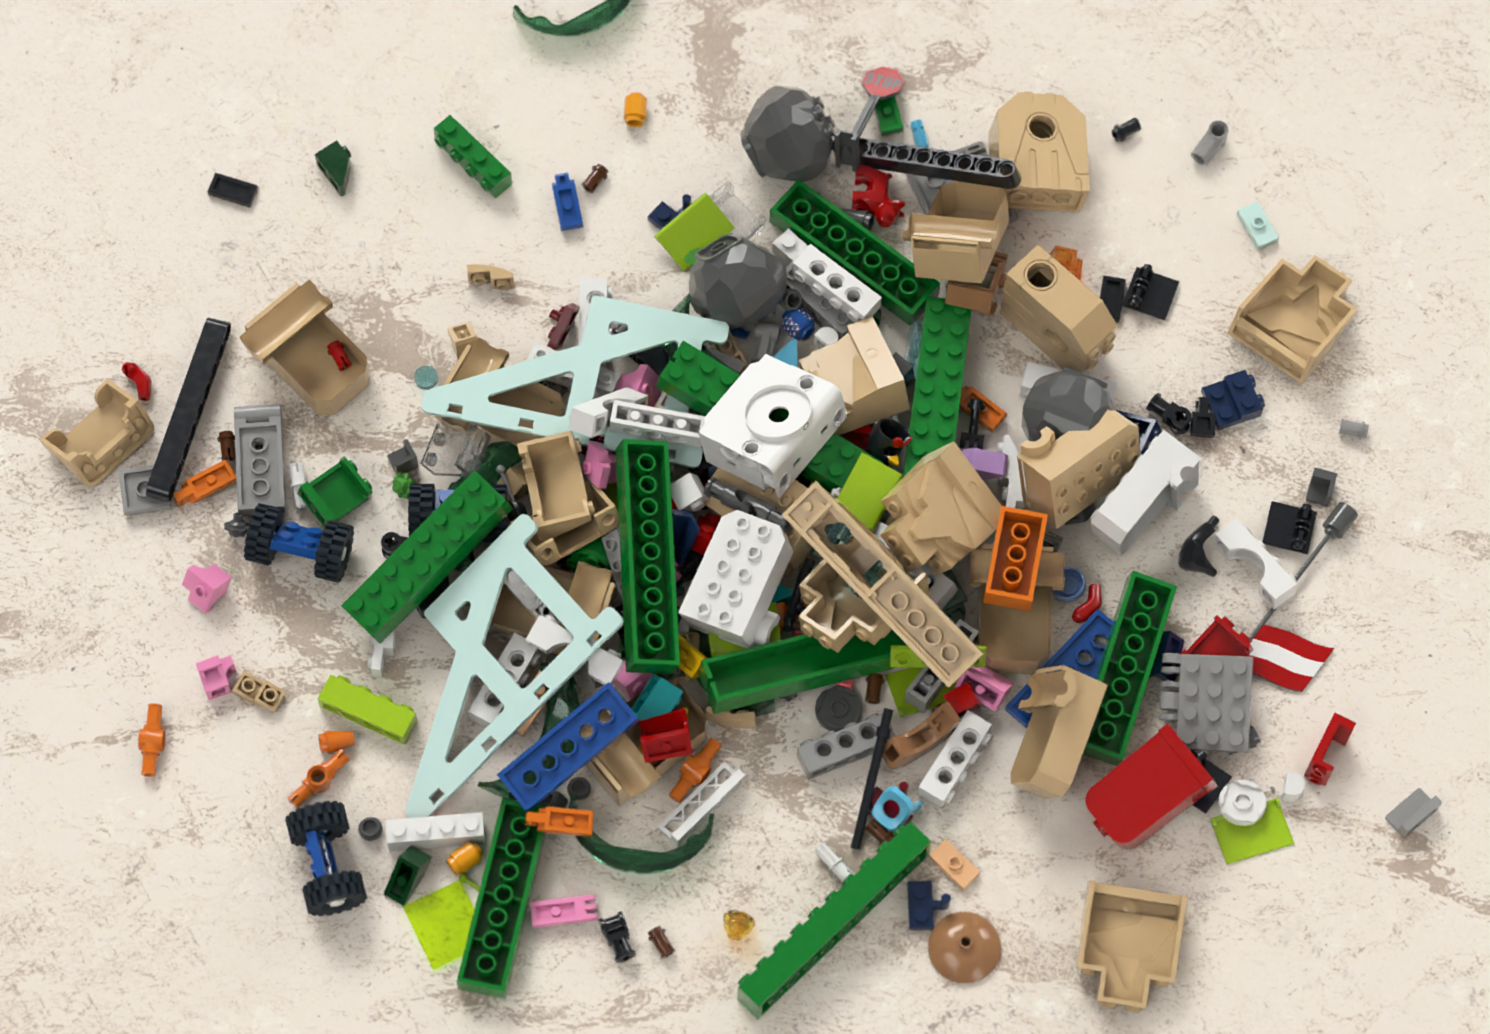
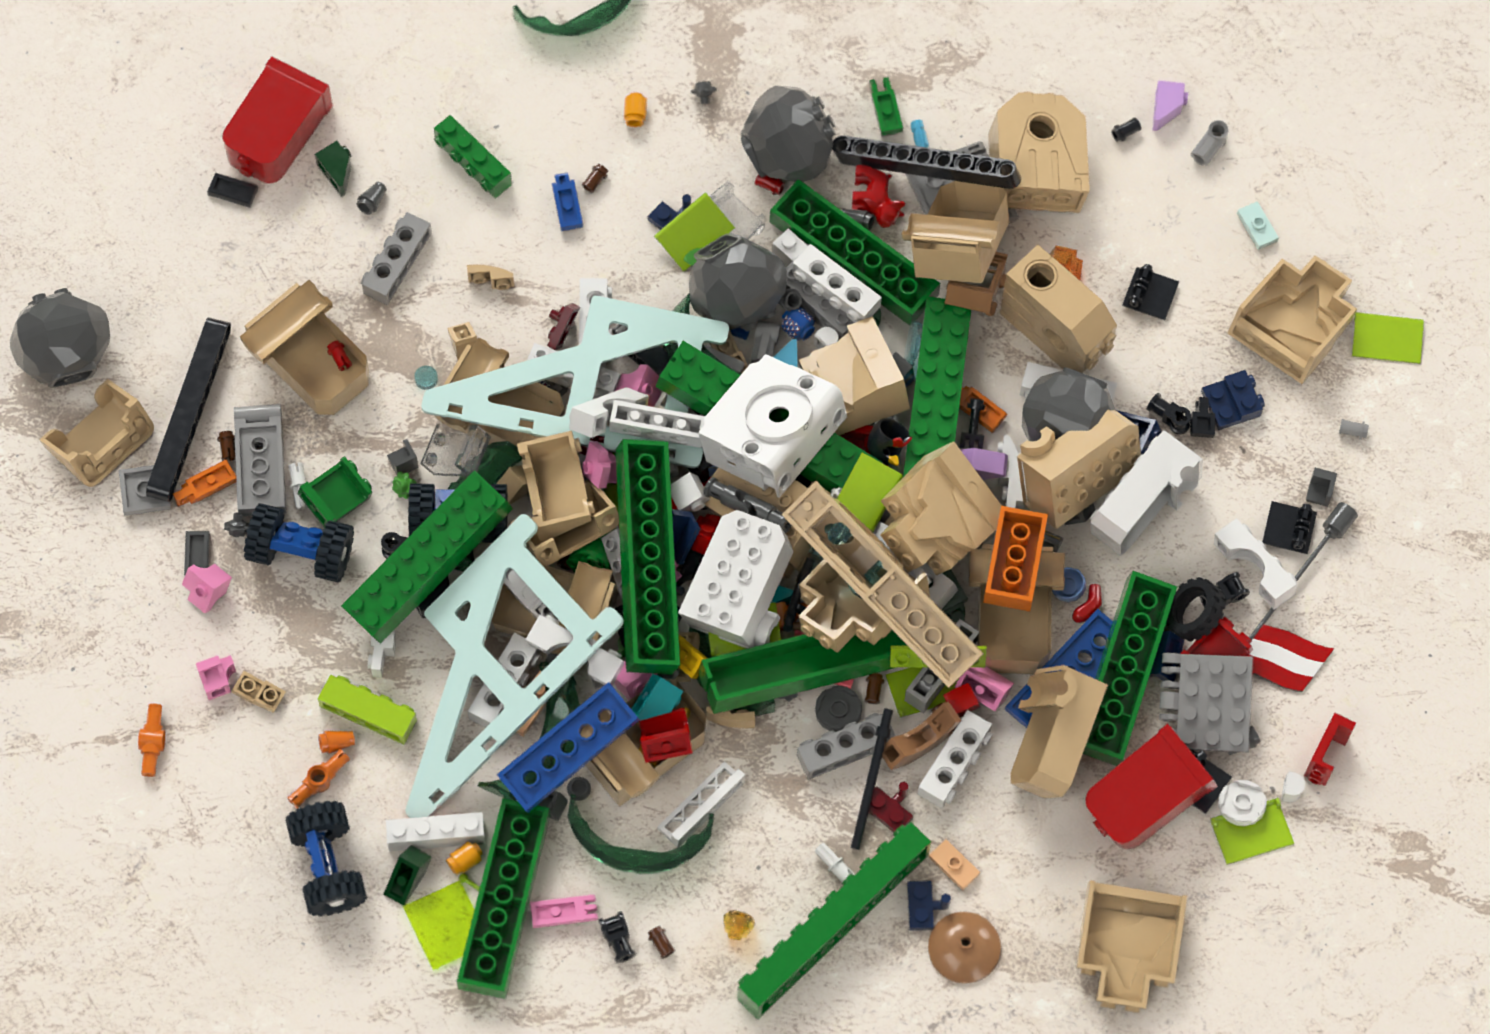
red arm [122,362,152,401] -> none
dark grey plate [358,817,383,841] -> none
hinge [496,465,528,521] -> none
orange hinge [525,807,594,837] -> none
orange pin [669,738,722,803] -> none
dark grey piece [834,66,905,172] -> none
reddish brown pin [865,818,894,845] -> none
medium azure piece [872,786,924,832] -> none
black tile [1100,275,1126,323] -> none
black animal [1178,516,1219,577] -> none
light grey panel [1385,788,1442,838] -> none
none -> dark grey rock [10,288,110,388]
none -> dark grey tile [184,531,210,576]
none -> red piece [222,56,333,183]
none -> dark grey cone [356,181,387,215]
none -> light grey brick [361,212,432,305]
none -> dark grey plant [691,81,717,104]
none -> red pin [755,175,785,195]
none -> lavender slope [1153,80,1188,131]
none -> black tyre [1166,577,1226,641]
none -> black connector [1199,572,1250,608]
none -> lime piece [1352,312,1424,364]

